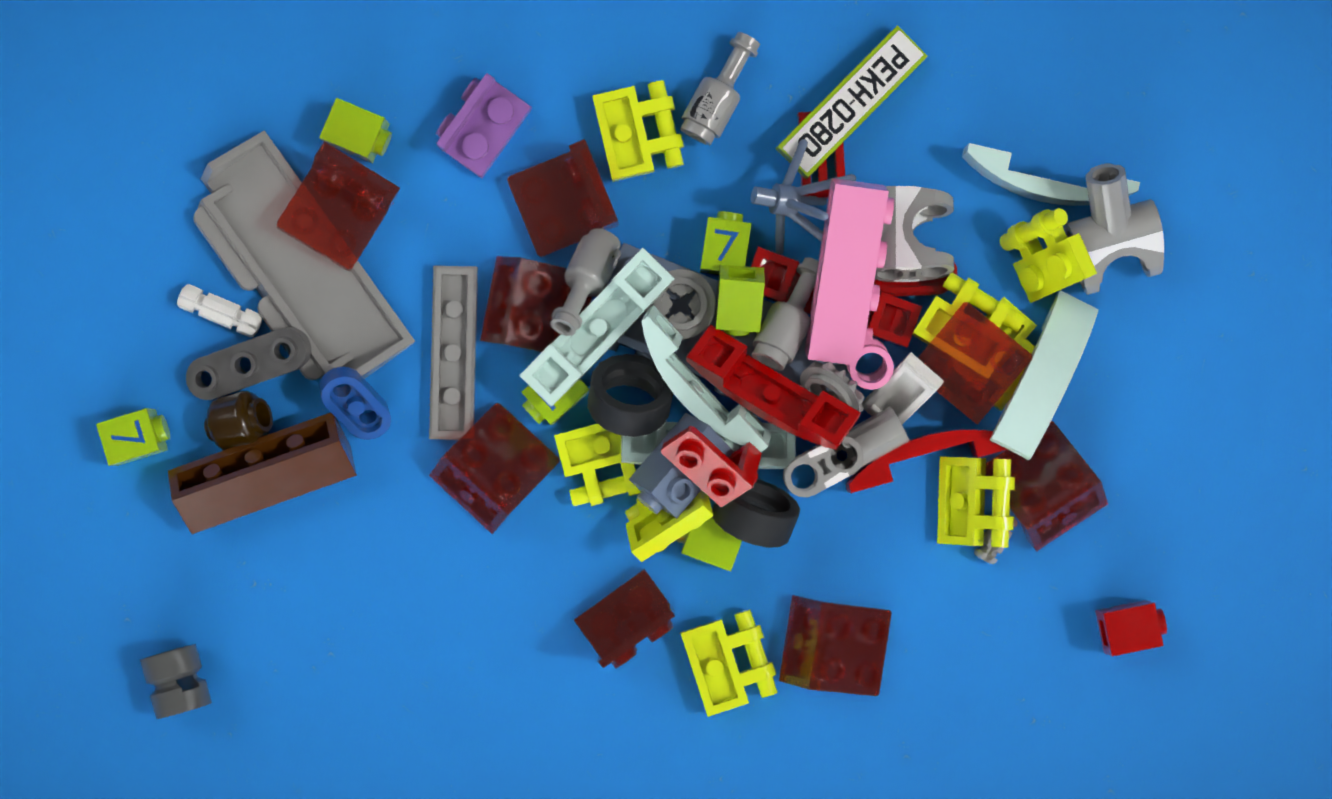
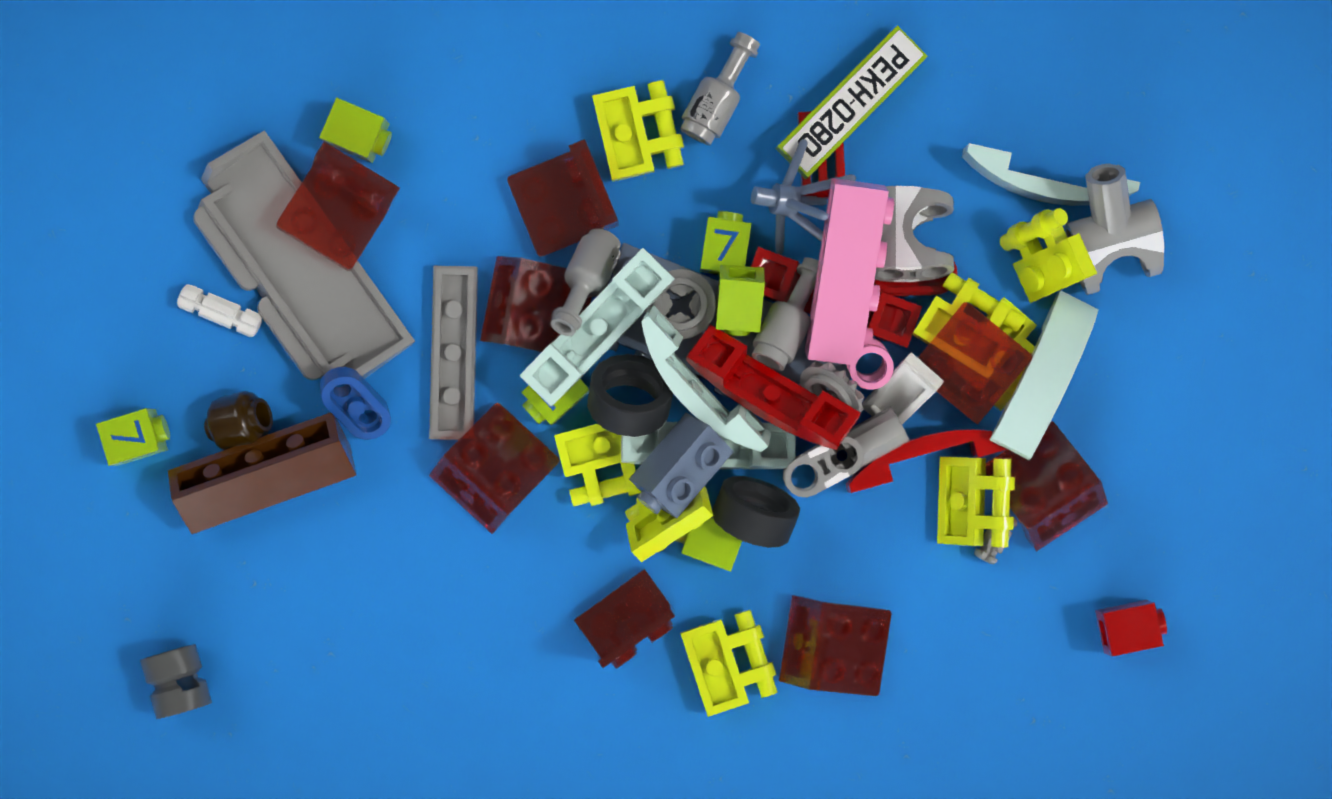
flat silver plate [186,327,311,400] -> none
medium lavender bracket [436,73,532,179] -> none
red bracket [661,426,762,507] -> none

